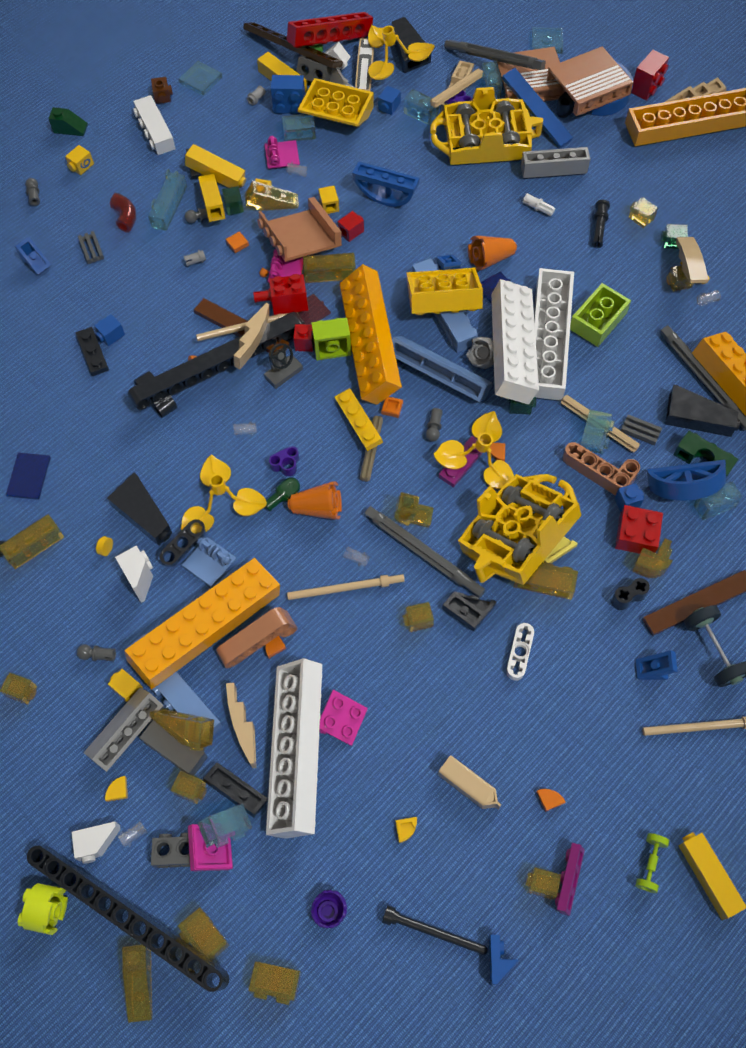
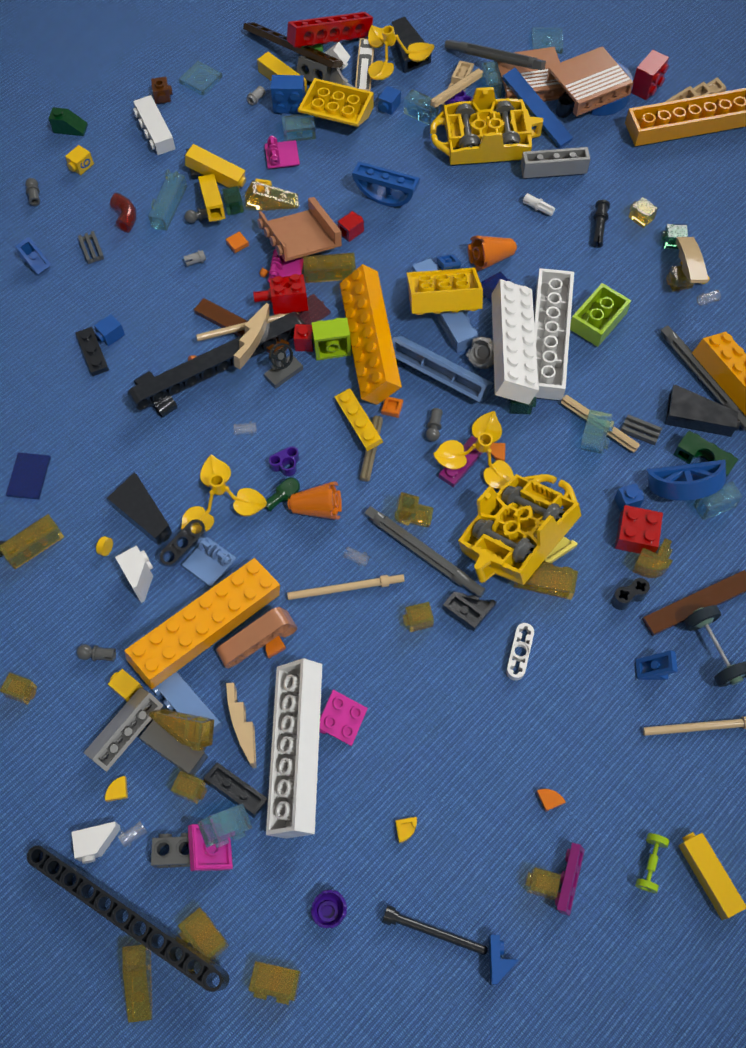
neon yellow brick [17,883,68,935] -> none
clear pin [286,162,308,177] -> none
yellow brick [318,186,339,214] -> none
tan piece [438,755,501,810] -> none
nougat beam [563,442,640,495] -> none

